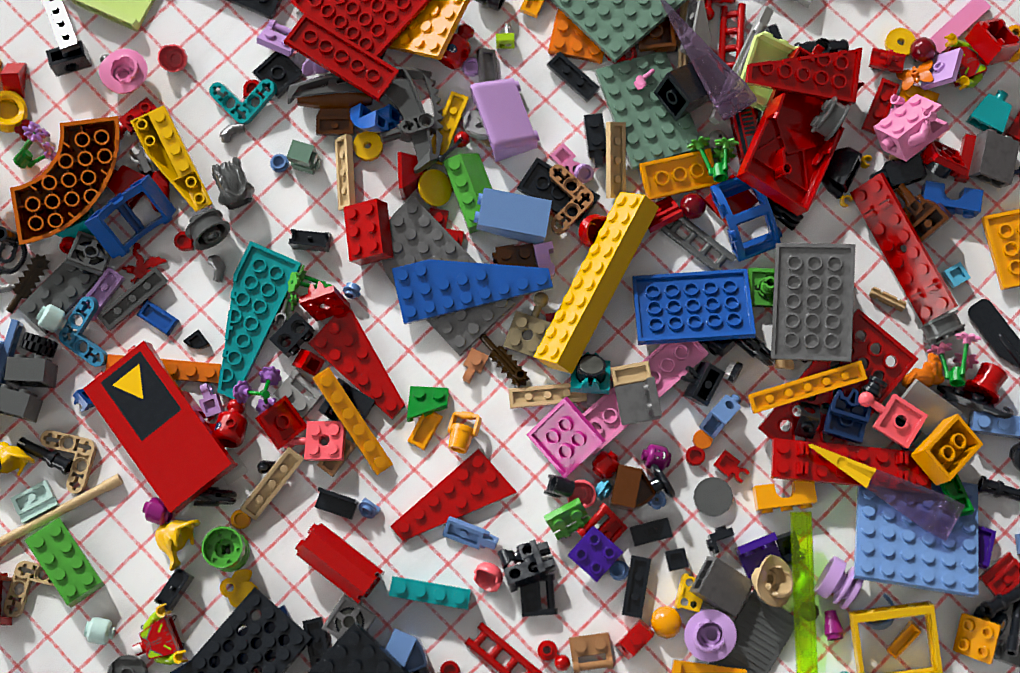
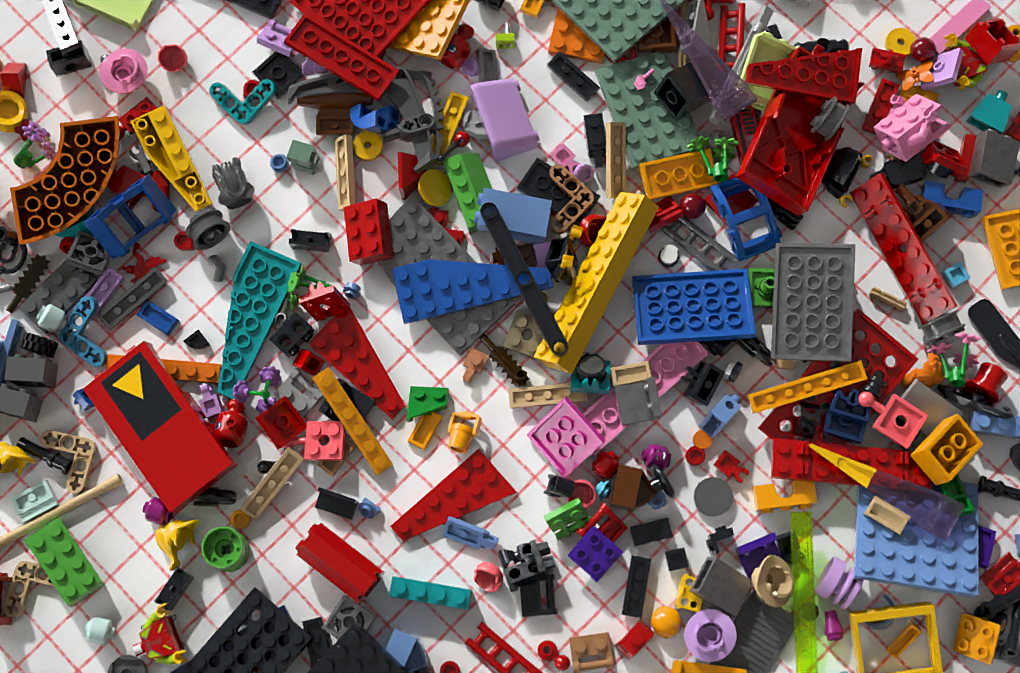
flat silver arm [219,123,245,143] -> none
yellow plate [220,569,259,608] -> none
medium blue plate [610,560,629,581] -> none
none -> black beam [480,202,569,357]
none -> black torso [544,225,583,285]
none -> white piece [658,244,679,268]
none -> tan tile [864,496,911,535]

